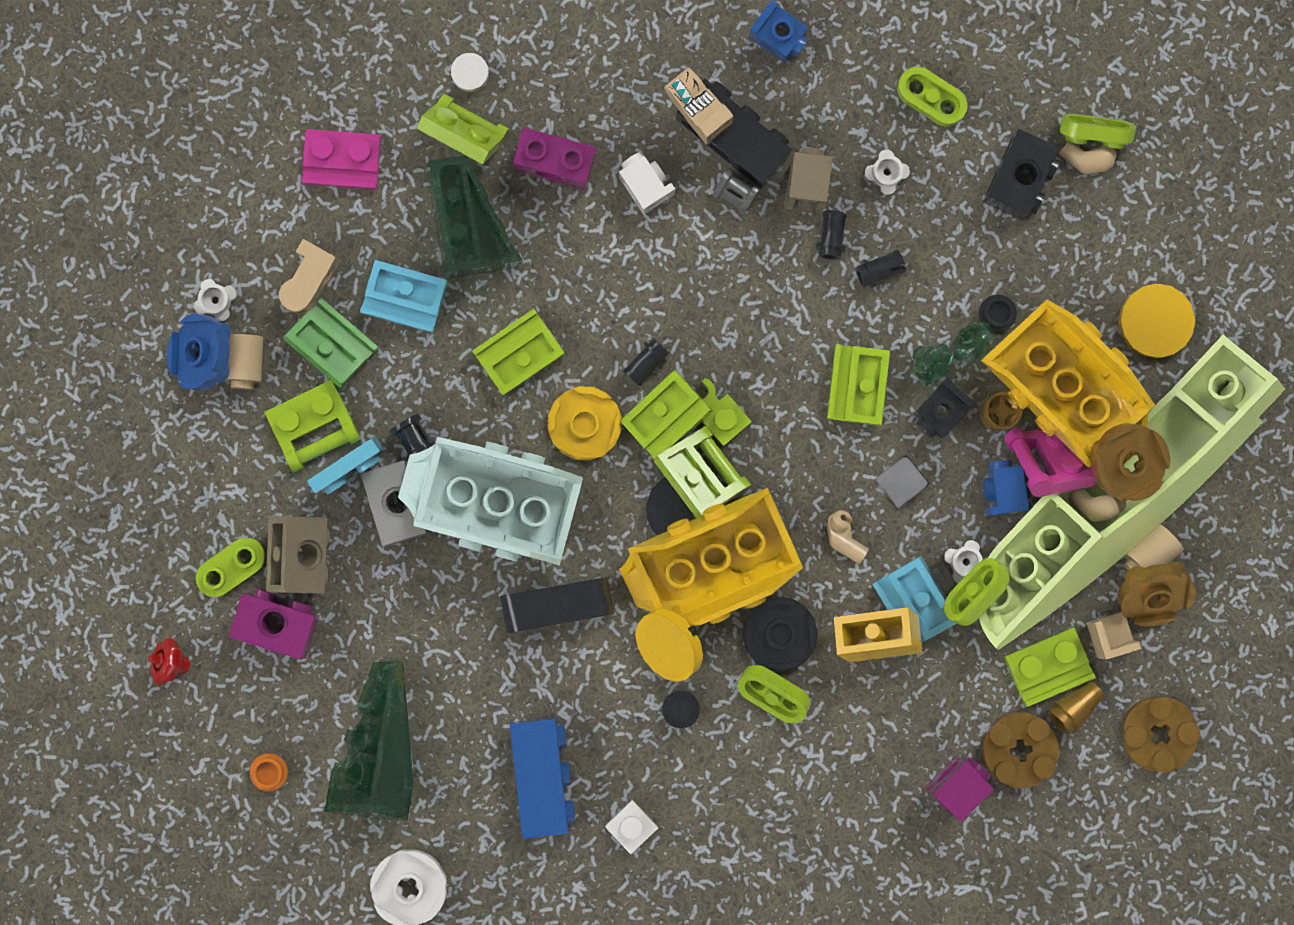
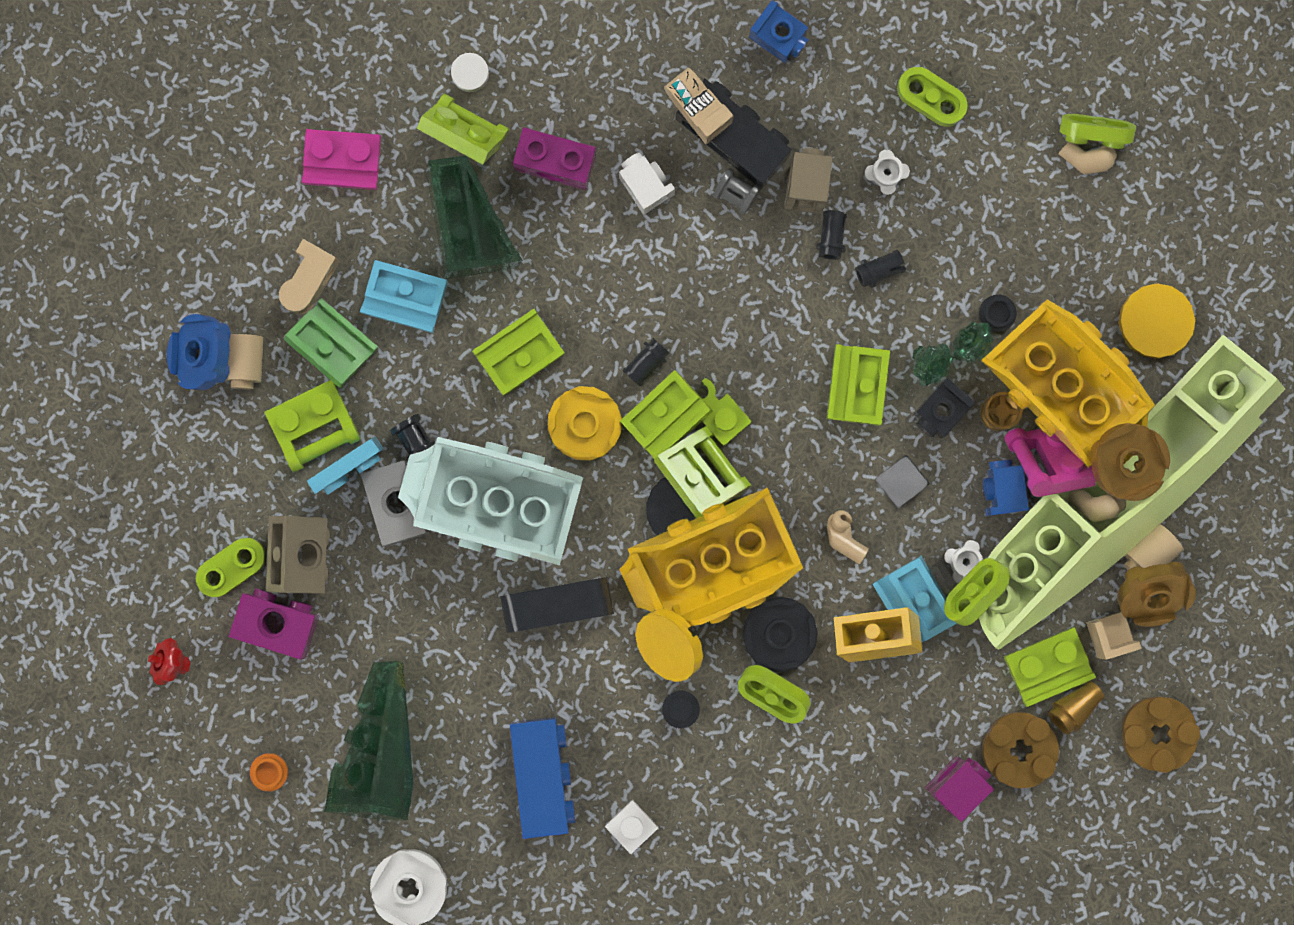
white plate [194,279,237,321] -> none
black brick [982,129,1060,221] -> none

